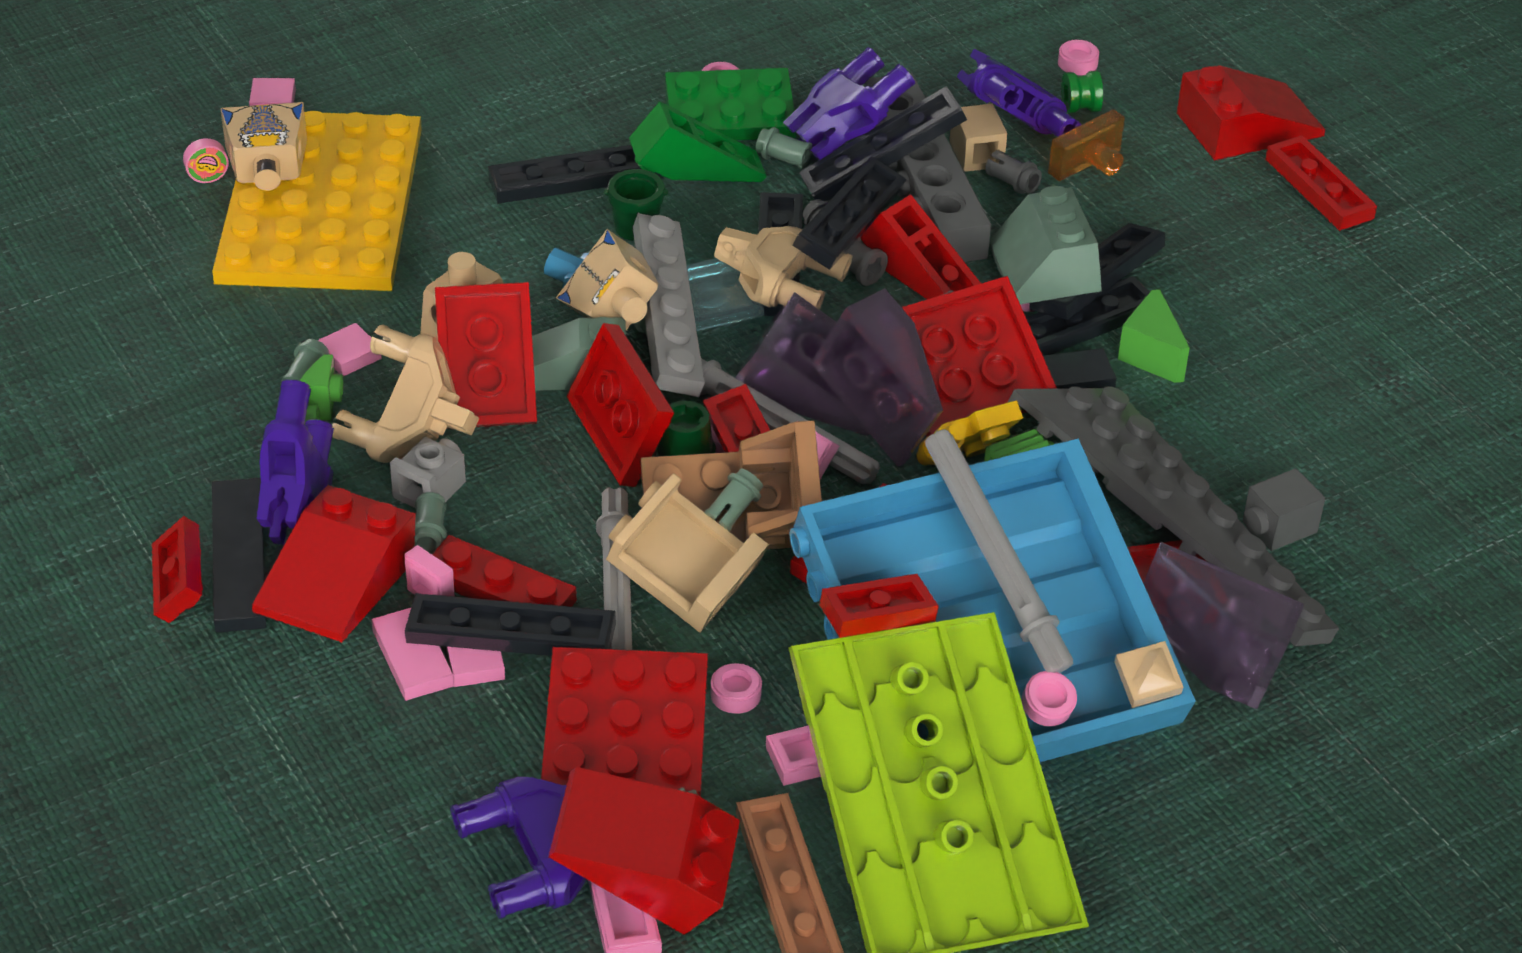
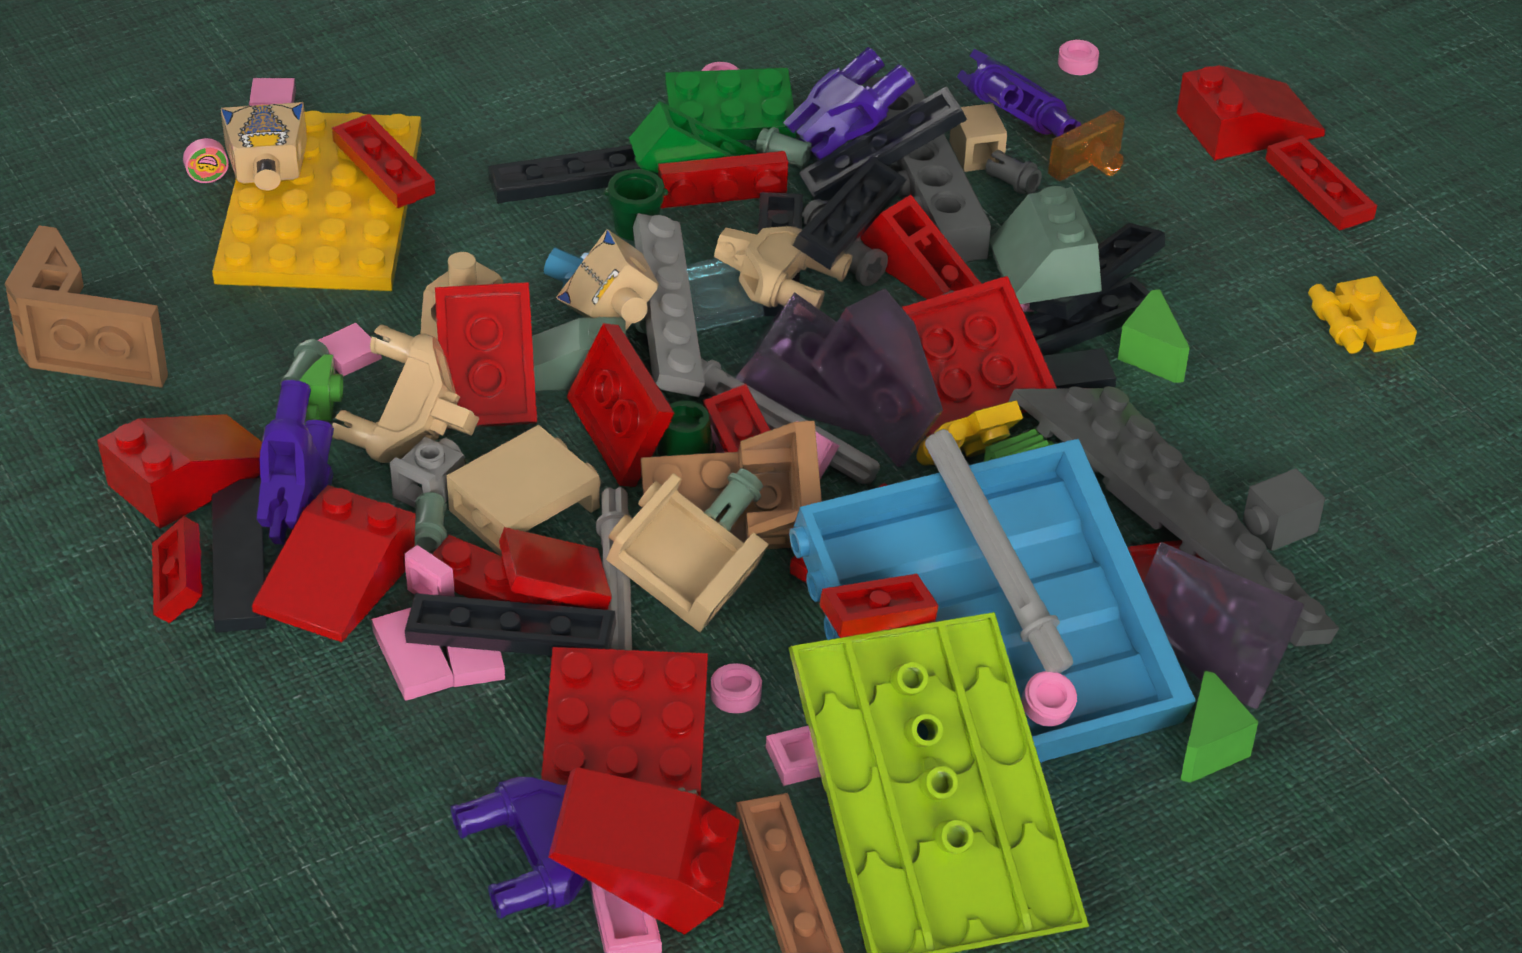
green wheel [1061,70,1103,114] -> none
tan tile [1114,641,1184,708] -> none
none -> medium nougat bracket [5,225,168,388]
none -> red slope [97,414,262,529]
none -> red plate [332,113,436,208]
none -> tan panel [447,425,601,556]
none -> red tile [499,527,612,610]
none -> red plate [658,151,788,208]
none -> bright green slope [1181,671,1258,783]
none -> yellow plate [1308,276,1417,354]

